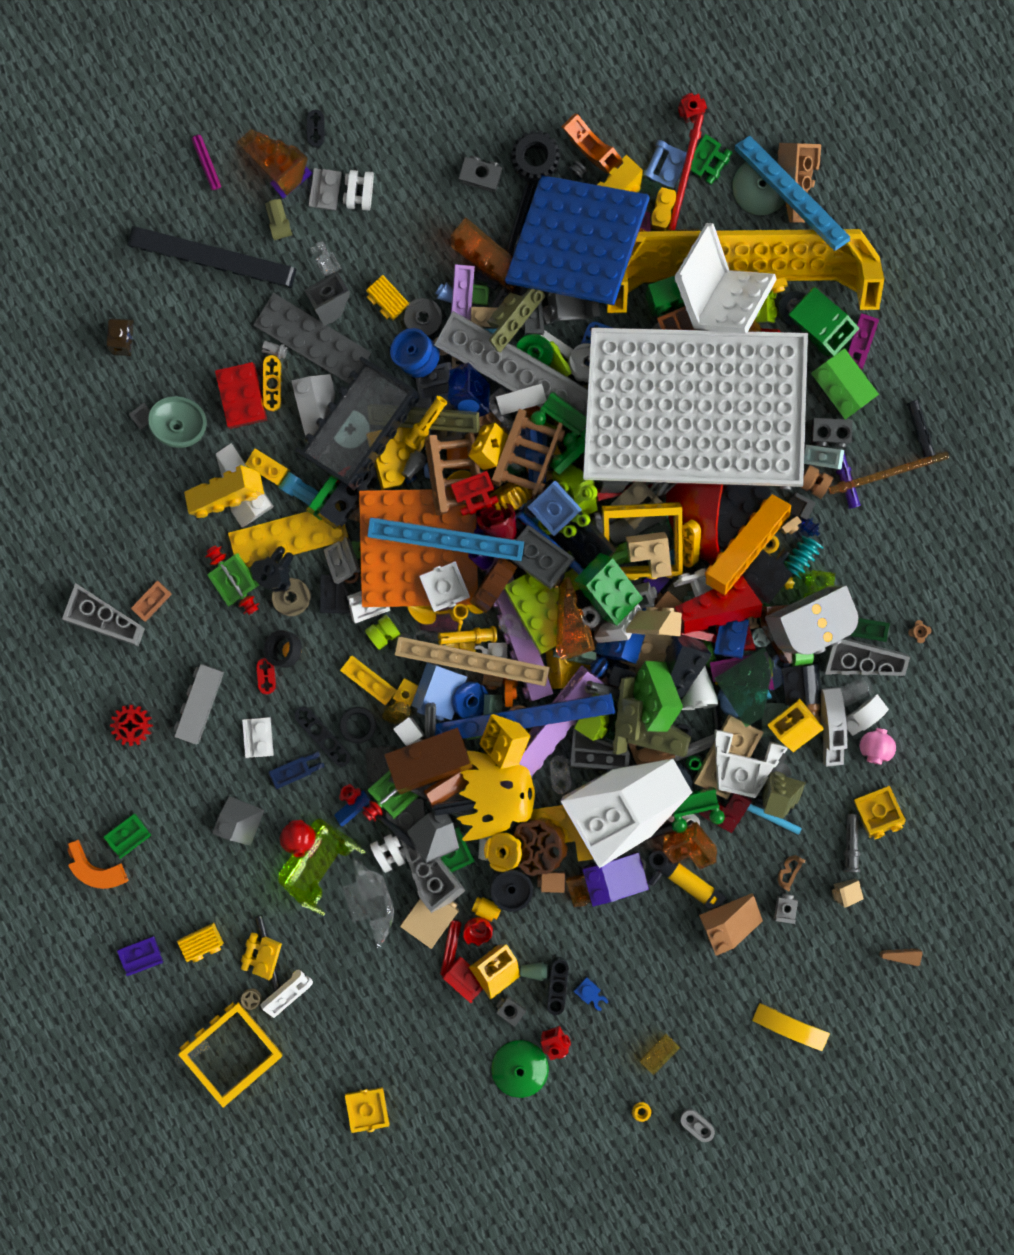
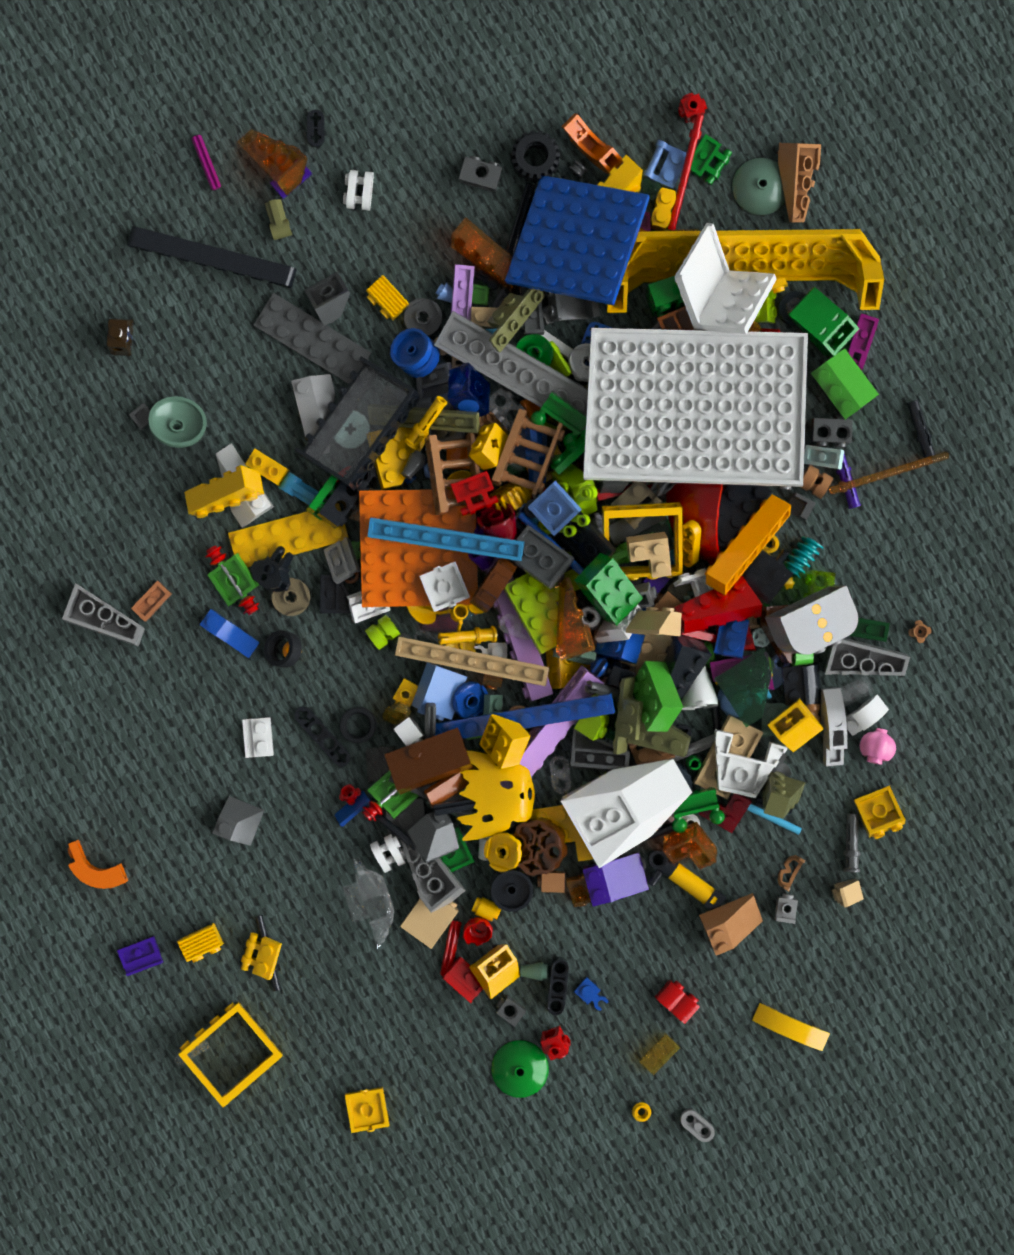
green plate [104,814,152,859] -> none
red gear [110,704,153,746] -> none
light grey brick [174,664,224,745] -> none
red brick [215,362,268,429] -> none
dark tan wheel [241,988,261,1010] -> none
red beam [256,658,276,694] -> none
white plate [260,970,313,1018] -> none
light grey pin [262,341,287,359] -> none
yellow beam [263,355,281,412] -> none
dark blue hinge [268,752,325,789] -> none
clear neon green windscreen [278,819,366,916] -> none
red plant [280,820,316,857] -> none
light grey plate [309,168,342,211] -> none
clear plate [310,241,342,276] -> none
yellow plate [340,655,397,706] -> none
white sticker [496,384,547,415] -> none
orange plate [503,678,518,707] -> none
dark azure plate [734,136,850,251] -> none
tan plate [780,516,801,535] -> none
clear blue wheel [800,517,820,537] -> none
medium nougat slope [879,949,923,966] -> none
none -> blue slope [200,609,260,658]
none -> red brick [655,980,700,1024]

